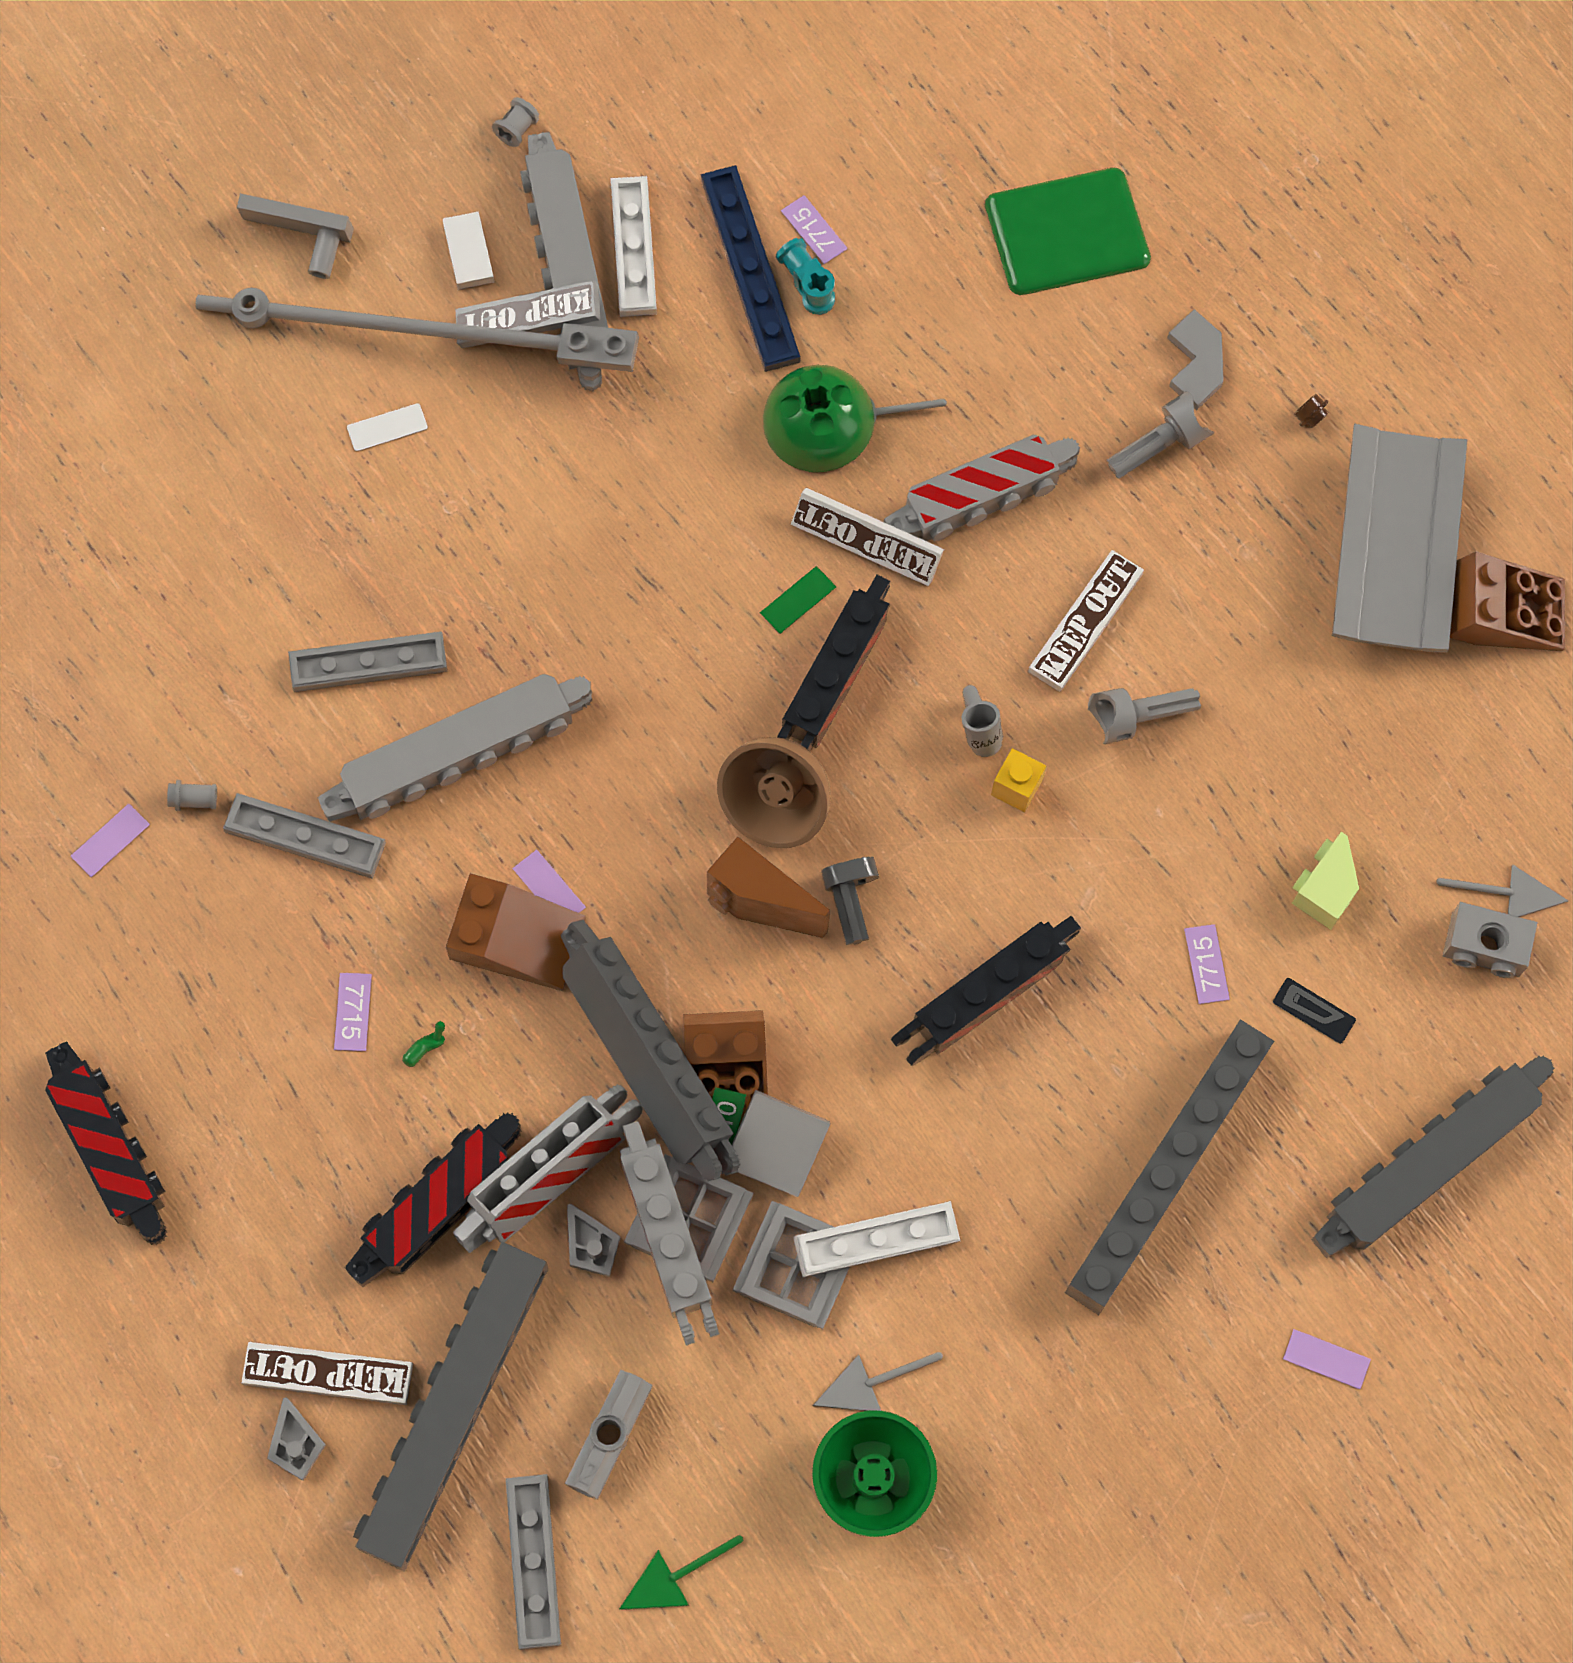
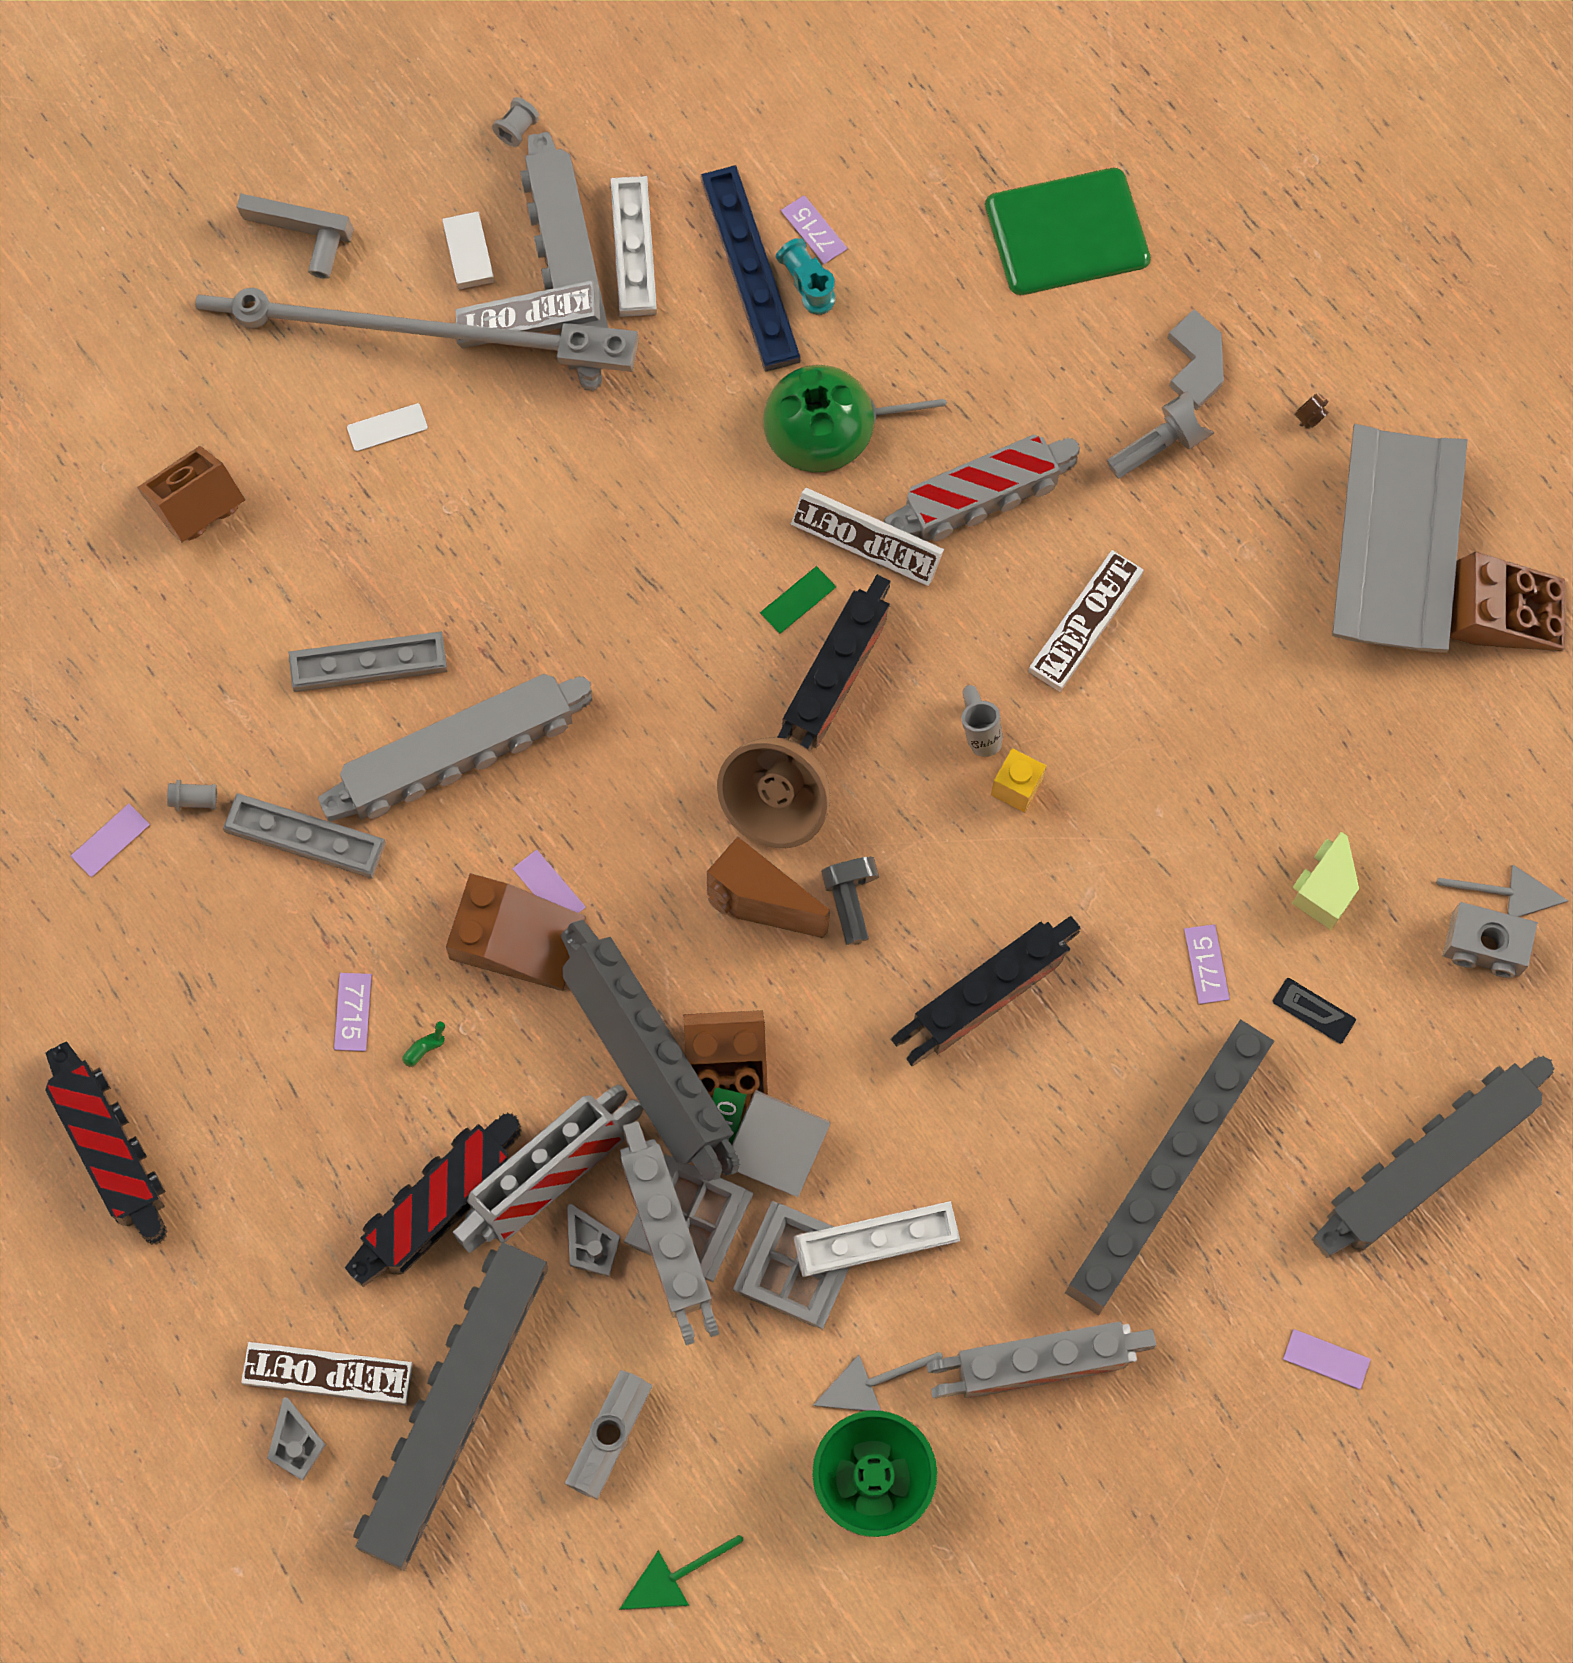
light grey tile [506,1474,561,1650] -> none
light grey piece [1088,688,1201,744] -> none
none -> dark orange slope [137,446,245,542]
none -> light grey hinge [926,1321,1156,1399]

